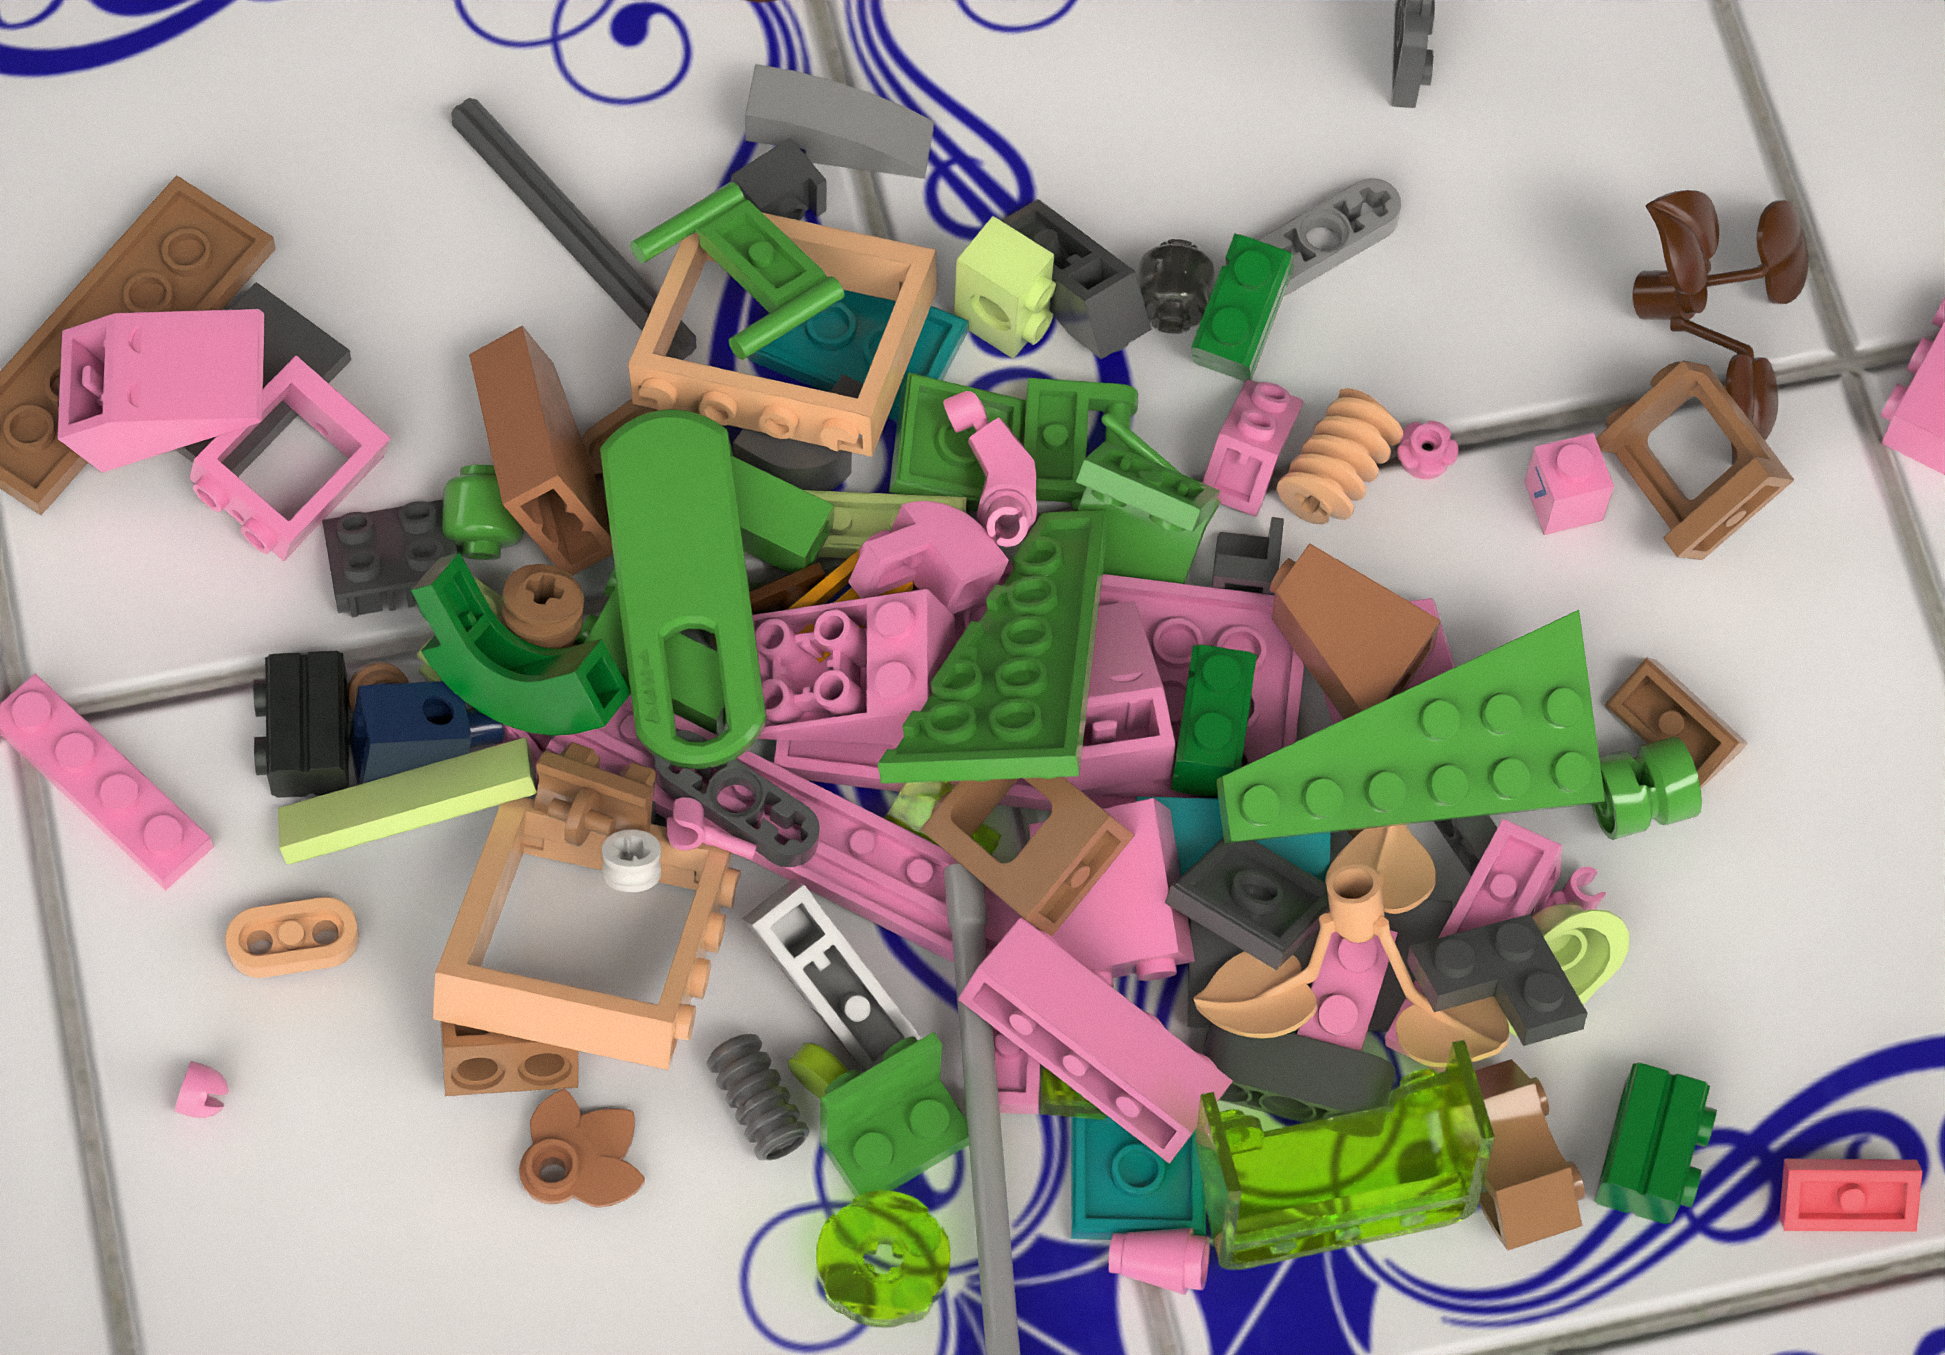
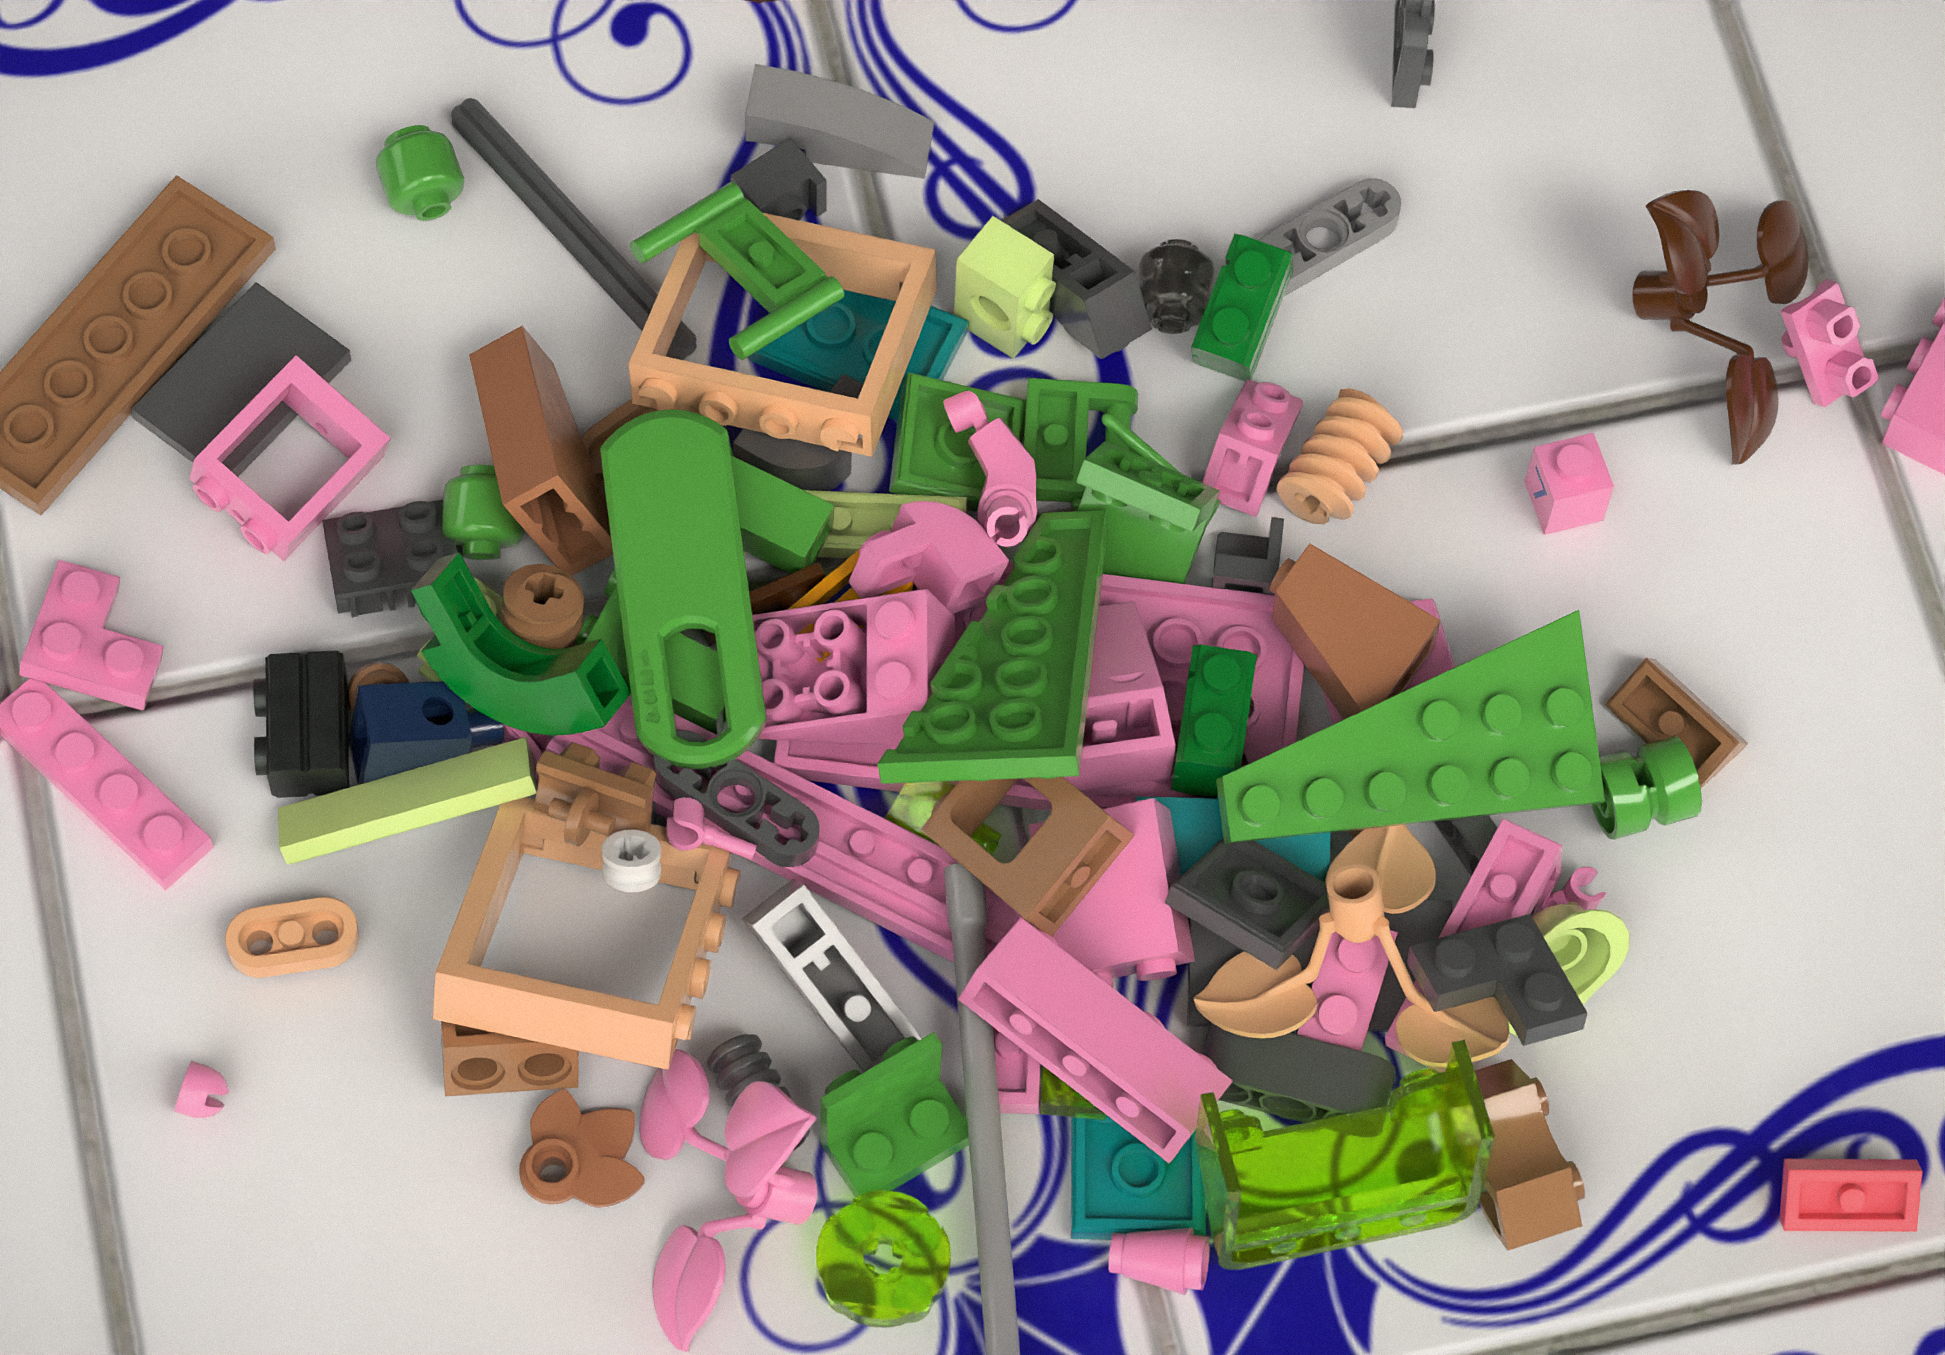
bright pink slope [58,309,264,473] -> none
lime tile [788,1043,849,1099] -> none
bright pink plate [1397,420,1458,479] -> none
green brick [1594,1062,1717,1224] -> none
medium nougat window [1596,360,1794,560] -> none
none -> bright pink plate [19,560,164,711]
none -> bright green head [376,125,464,221]
none -> bright pink plant [639,1049,817,1352]
none -> bright pink hips [1780,279,1879,407]

